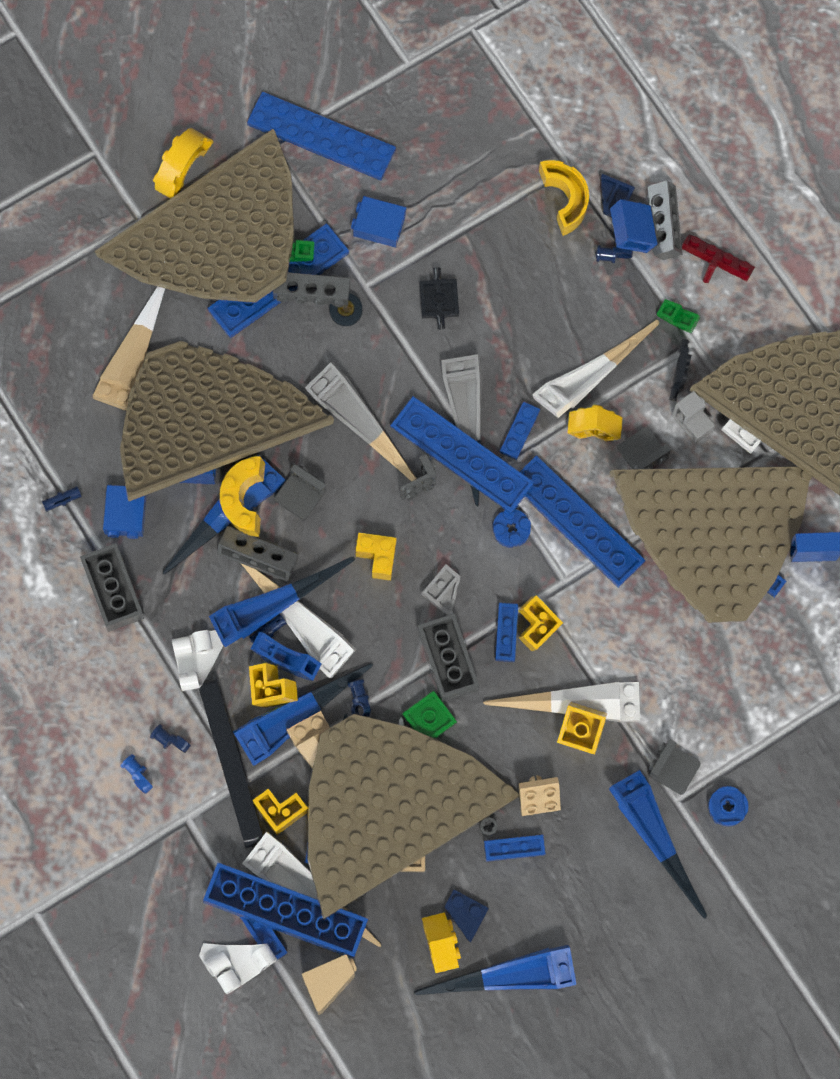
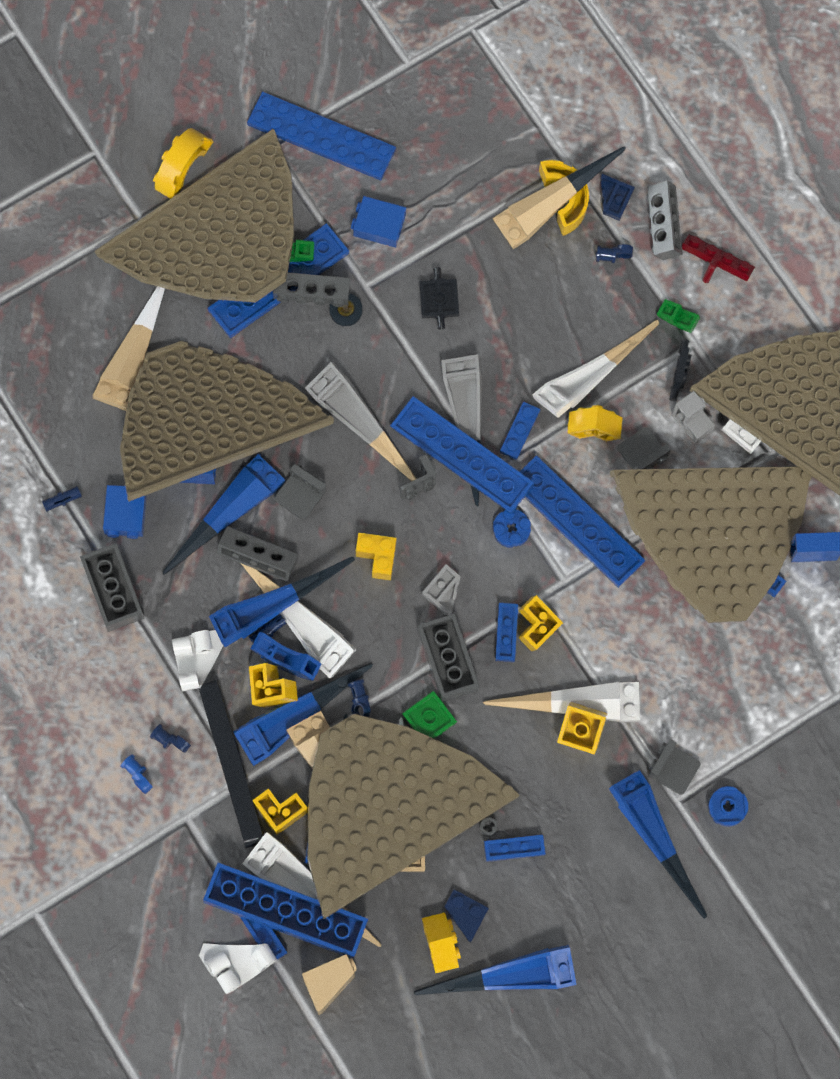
yellow brick [220,456,265,537] -> none
tan plate [519,775,561,816] -> none
blue brick [610,199,658,253] -> none
none -> tan plate [492,147,626,249]

